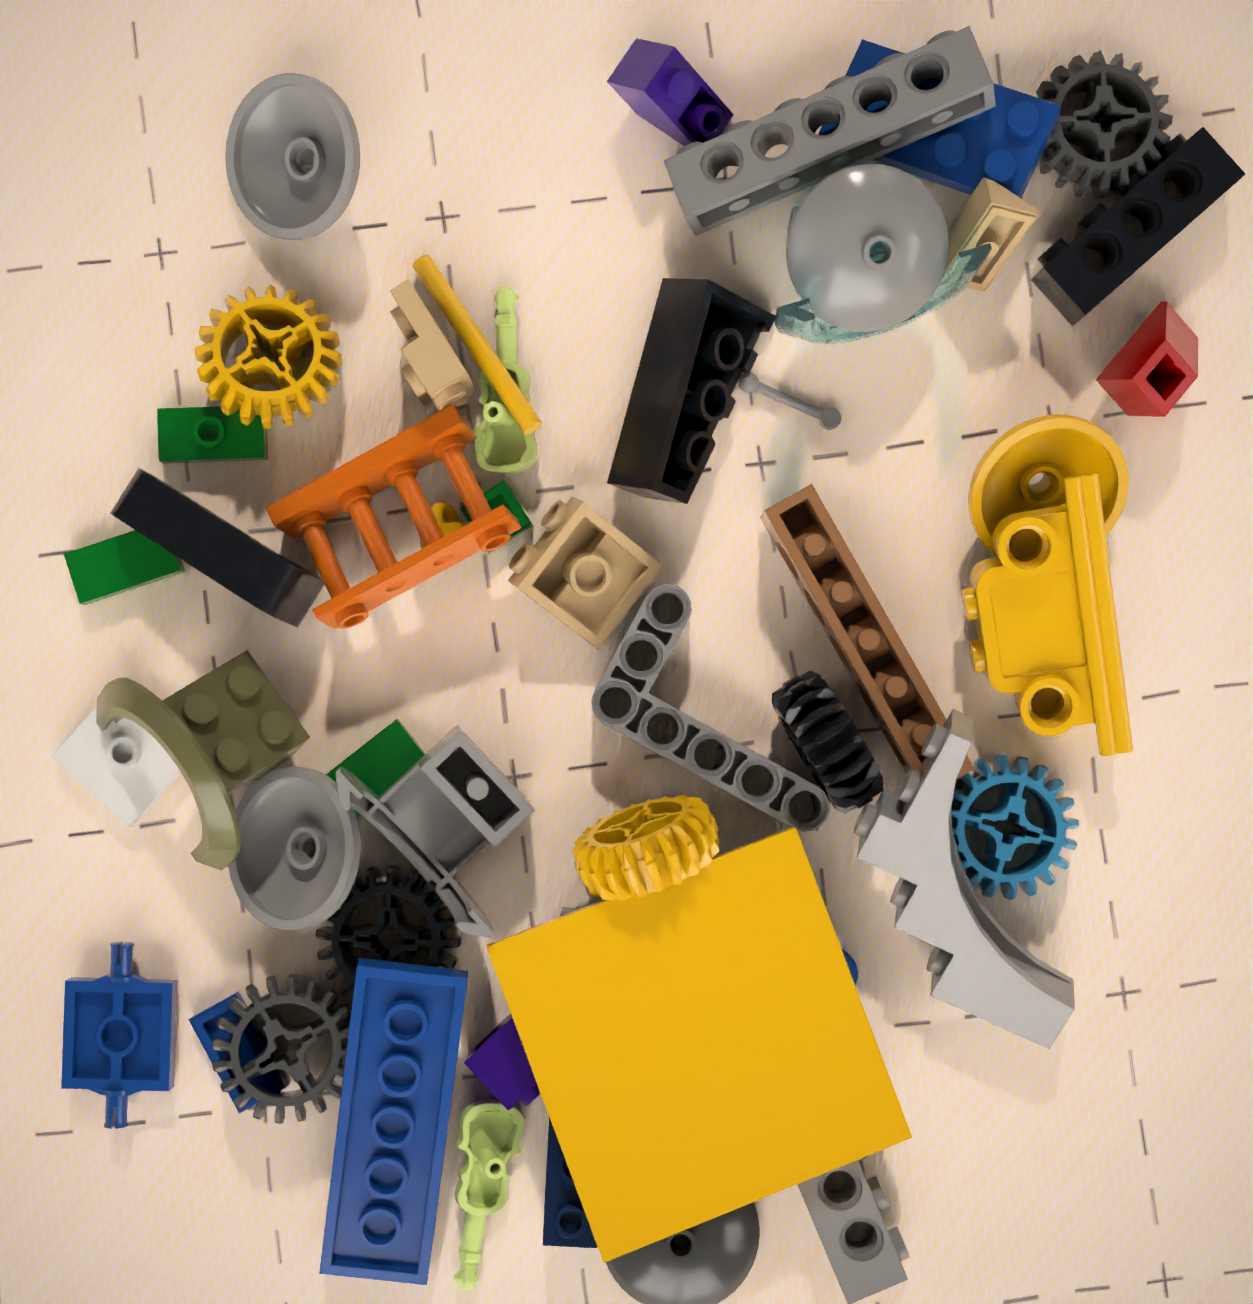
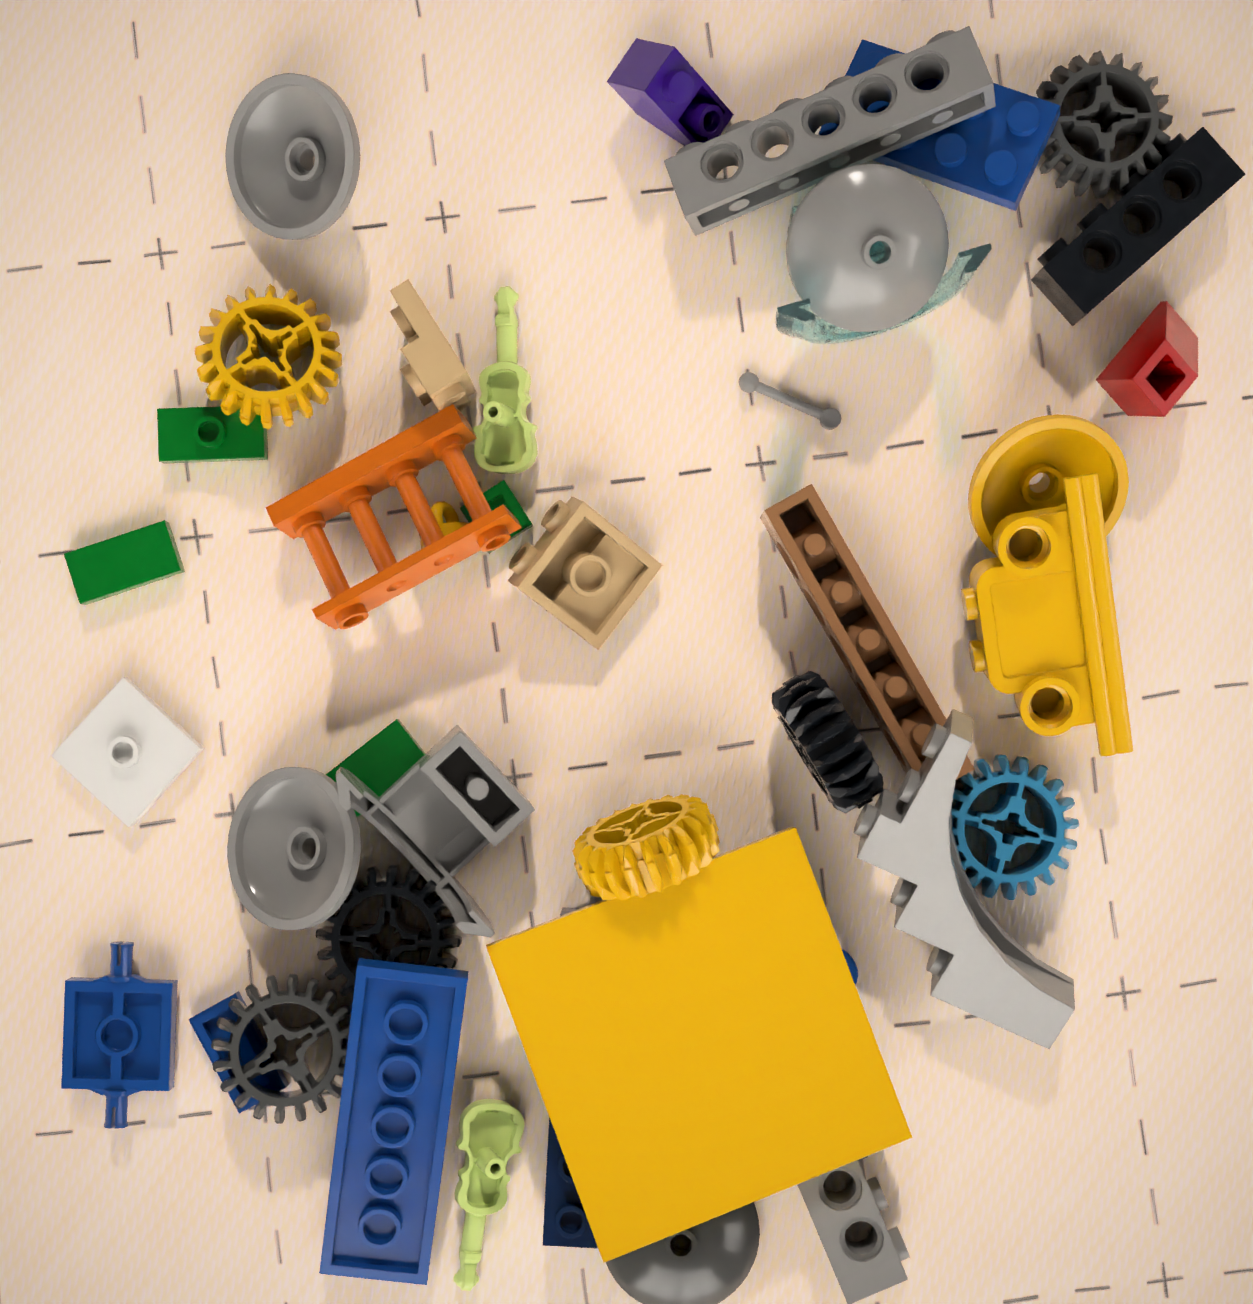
olive piece [96,650,310,871] -> none
black beam [110,467,325,628] -> none
yellow bar [412,255,542,435] -> none
dark purple slope [464,1013,541,1111] -> none
light grey beam [591,584,830,832] -> none
black wedge [607,278,777,504] -> none
tan slope [941,178,1039,292] -> none

